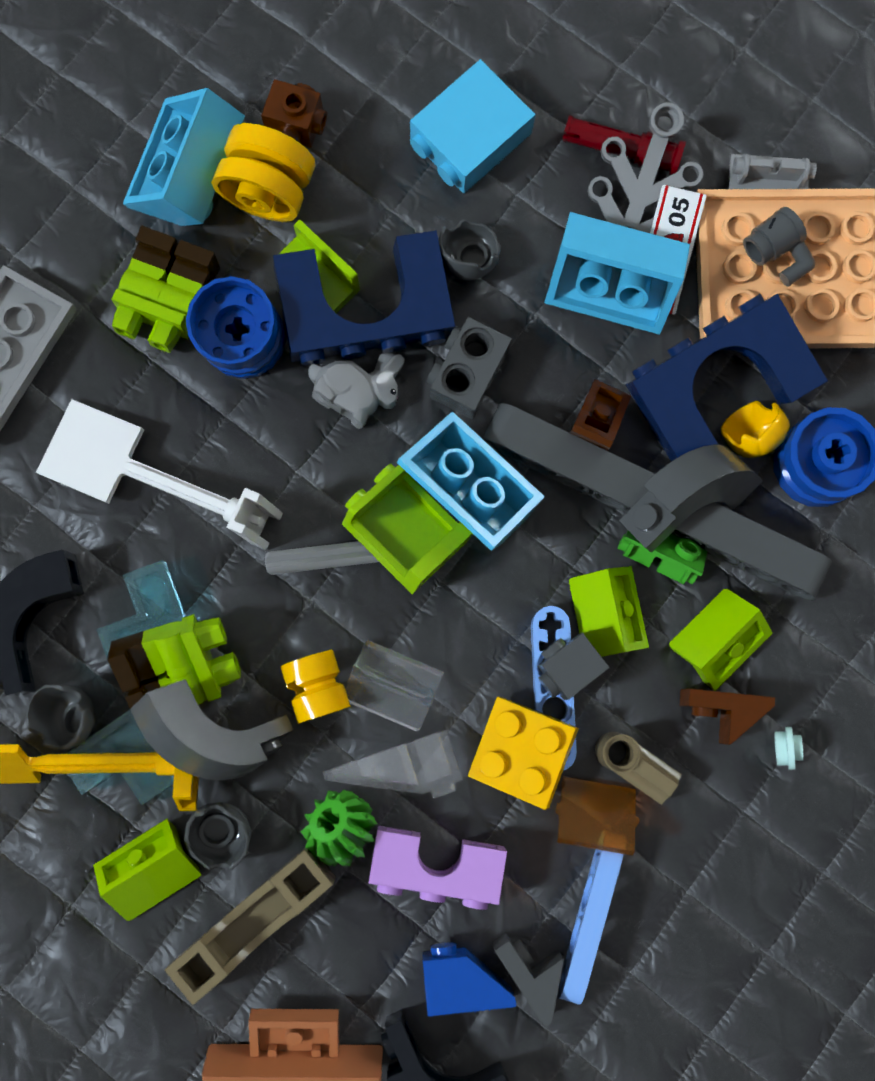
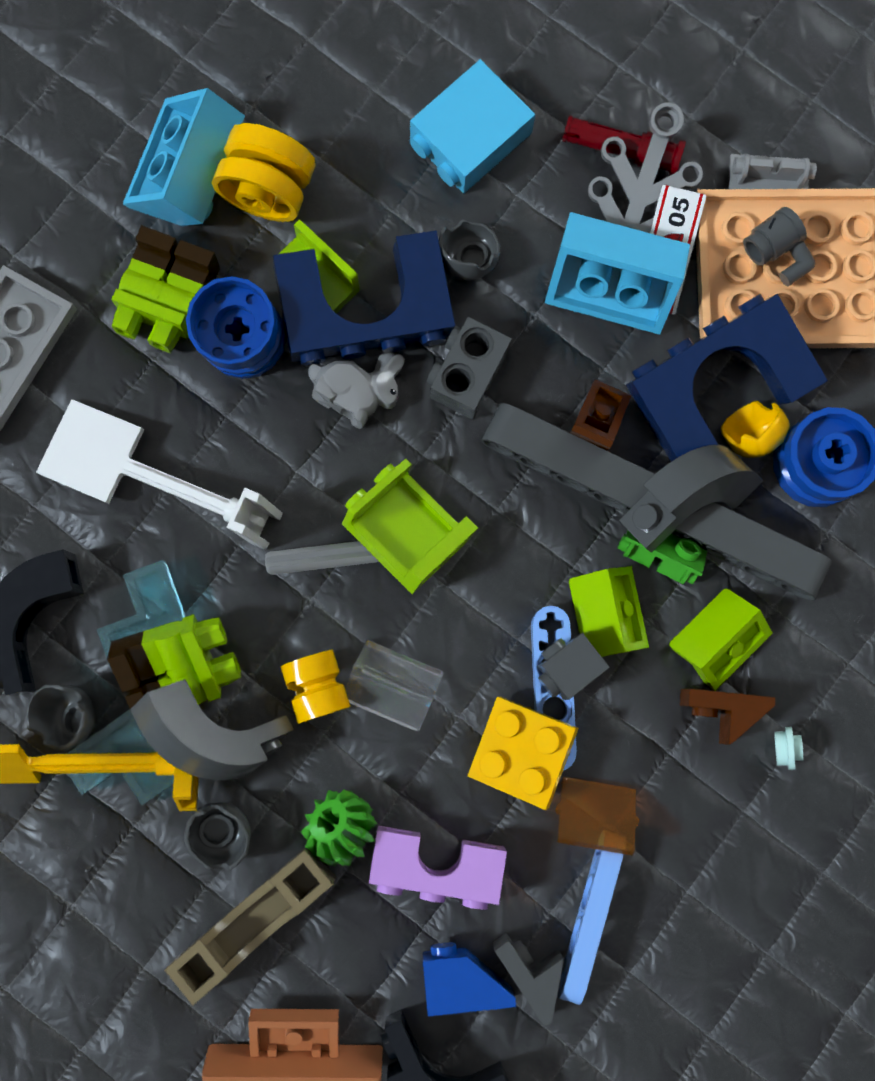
lime panel [93,818,201,921] -> none
reddish brown brick [261,79,327,148] -> none
clear slope [323,729,463,798] -> none
medium azure slope [397,411,545,551] -> none
dark tan piece [595,732,682,805] -> none

